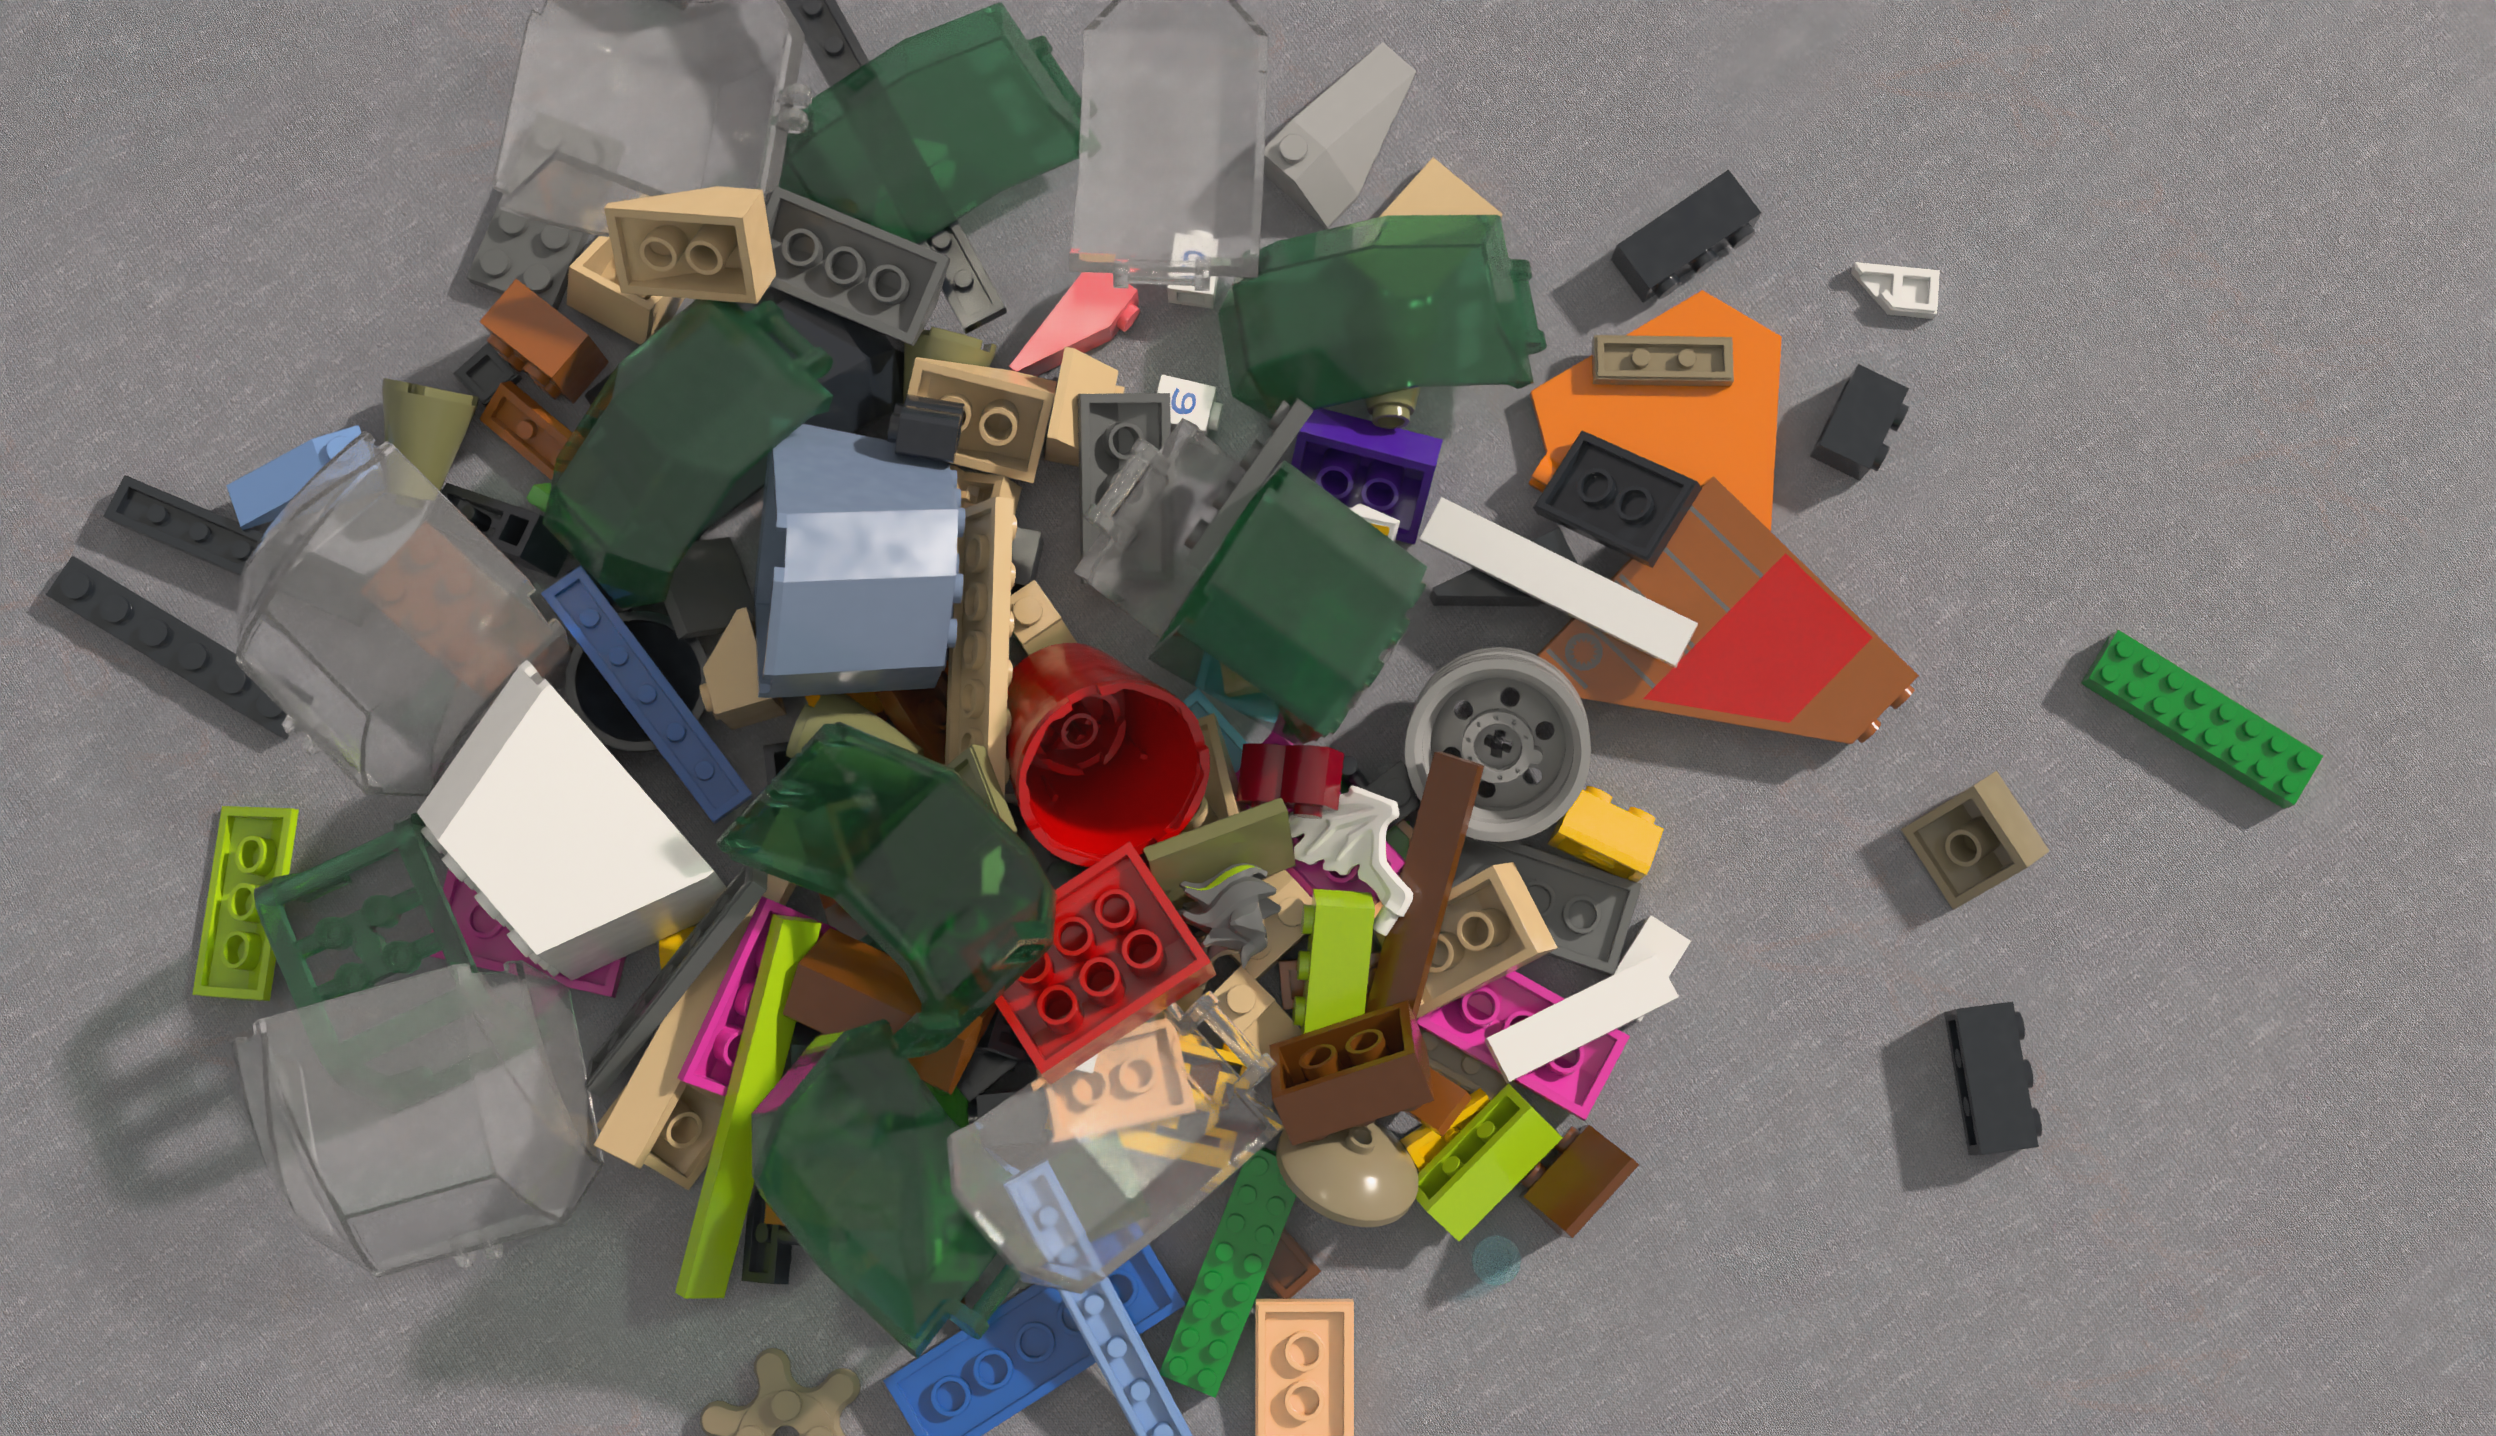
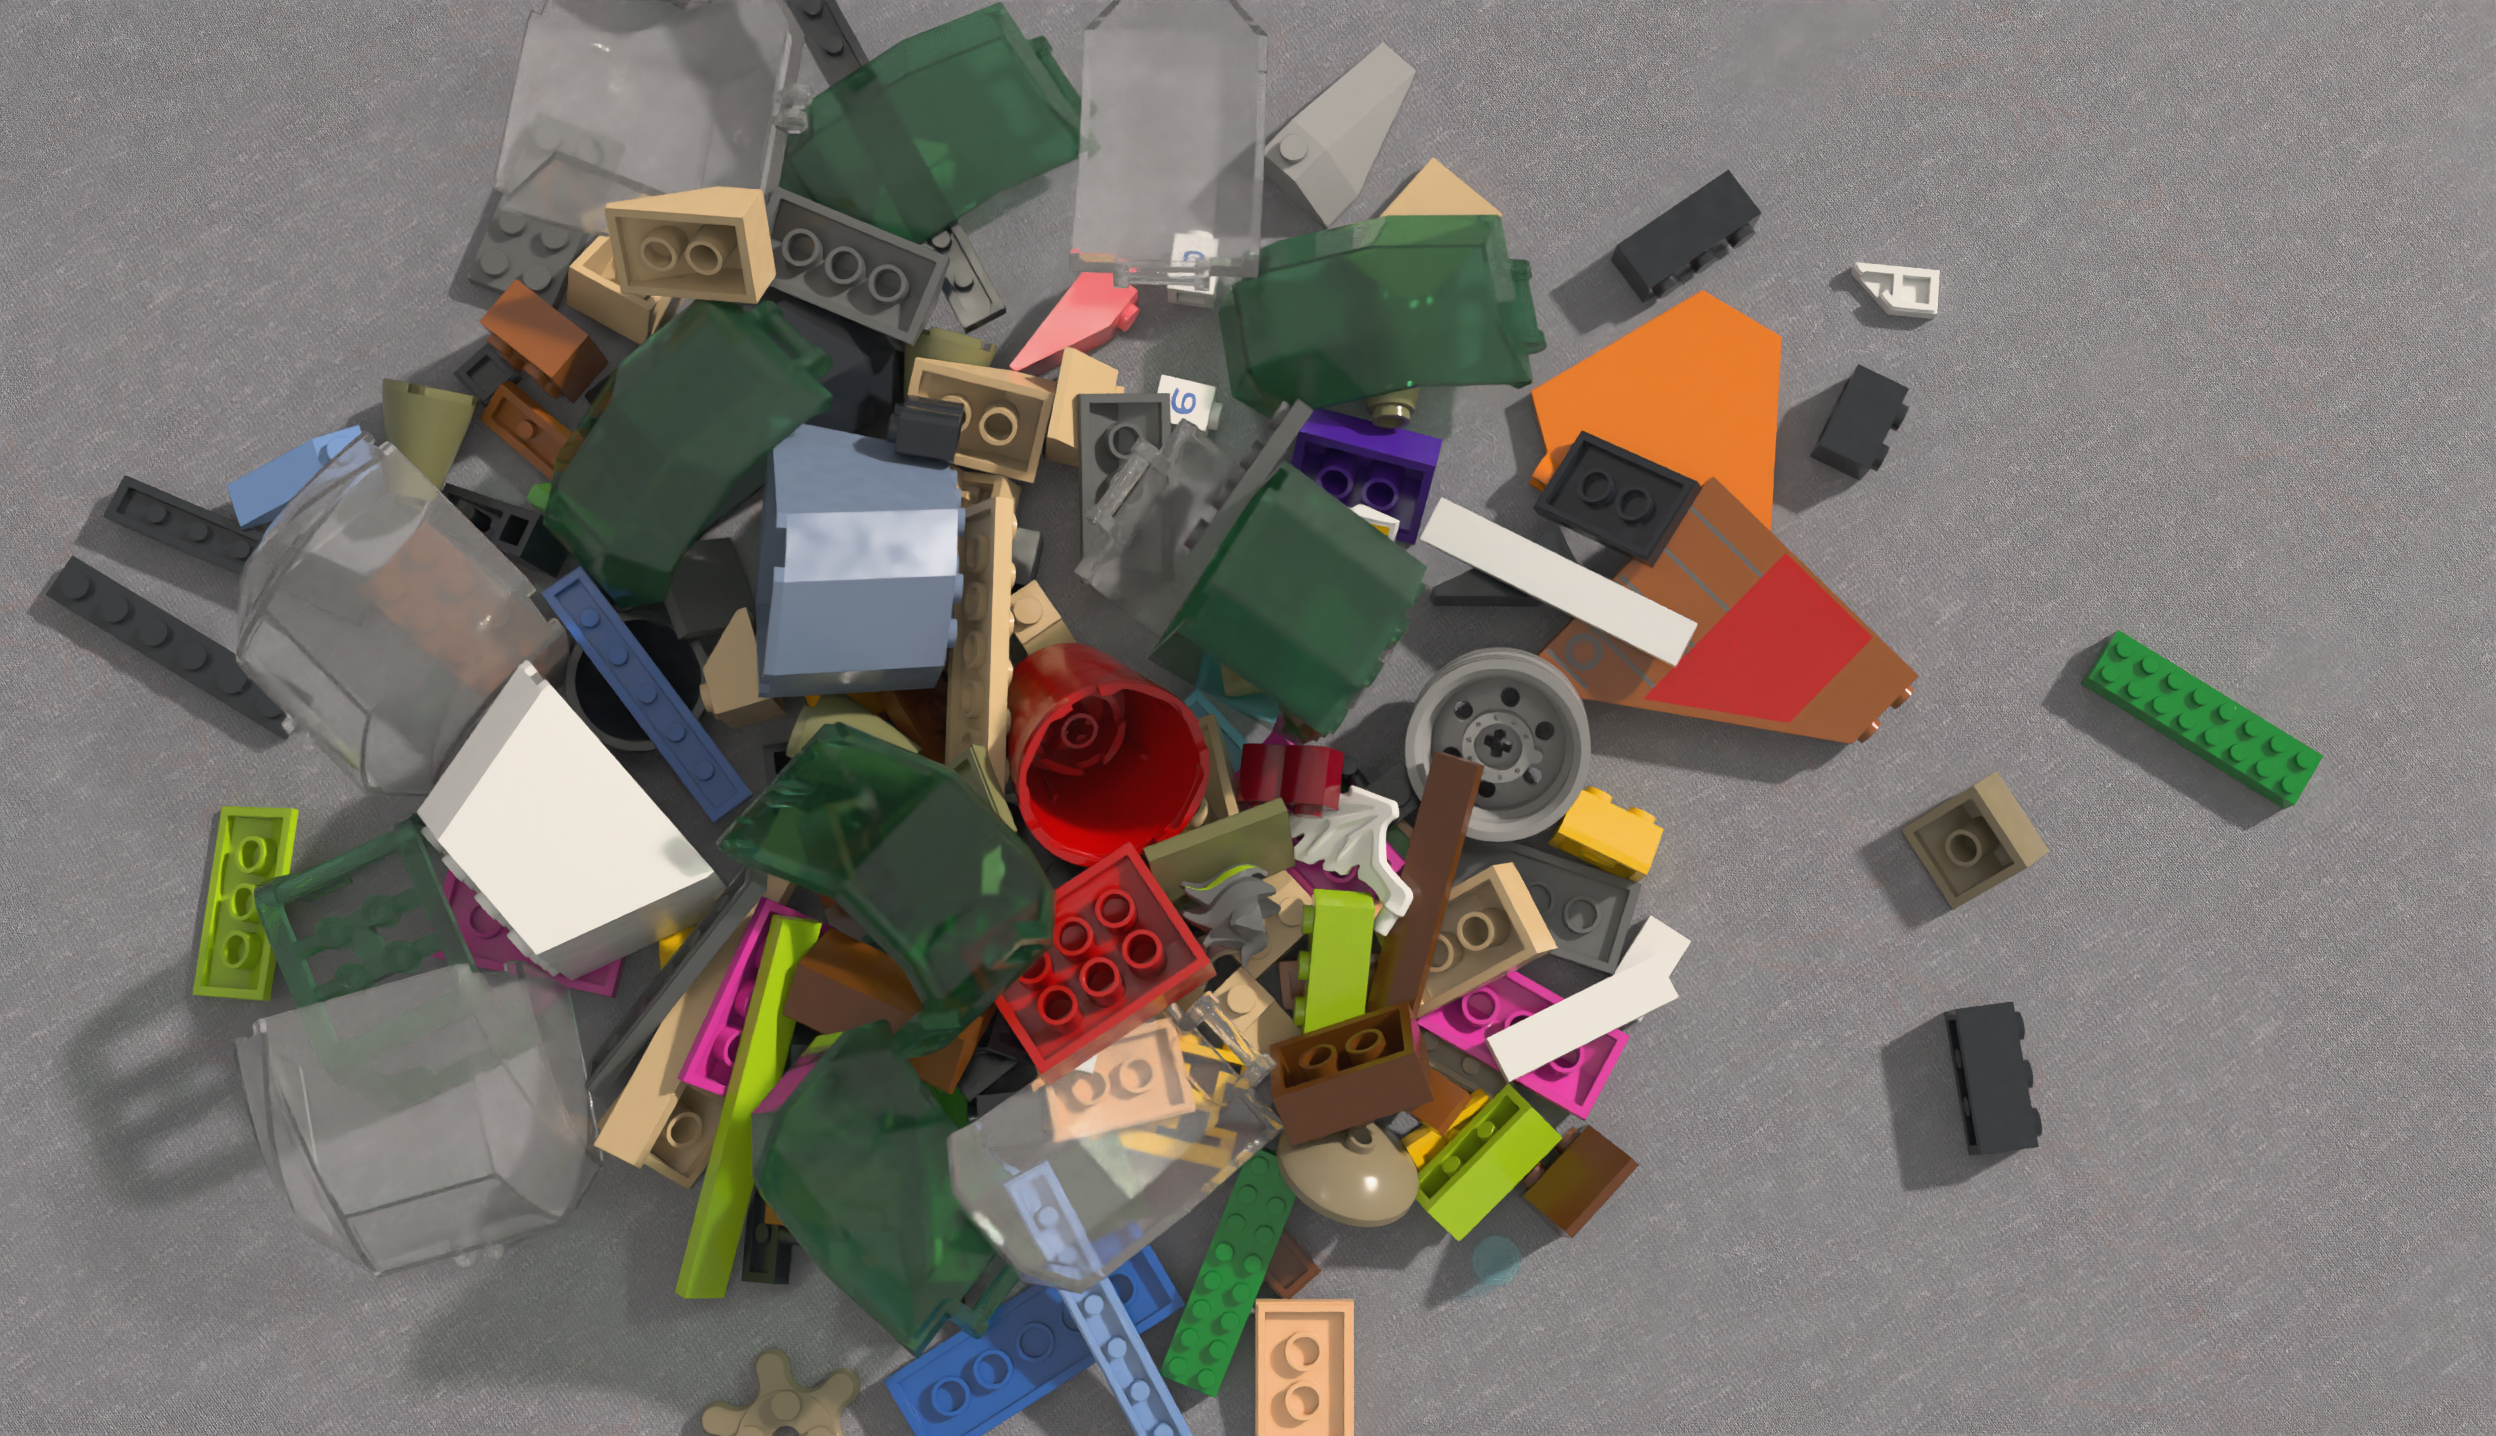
dark tan tile [1592,335,1734,386] -> none

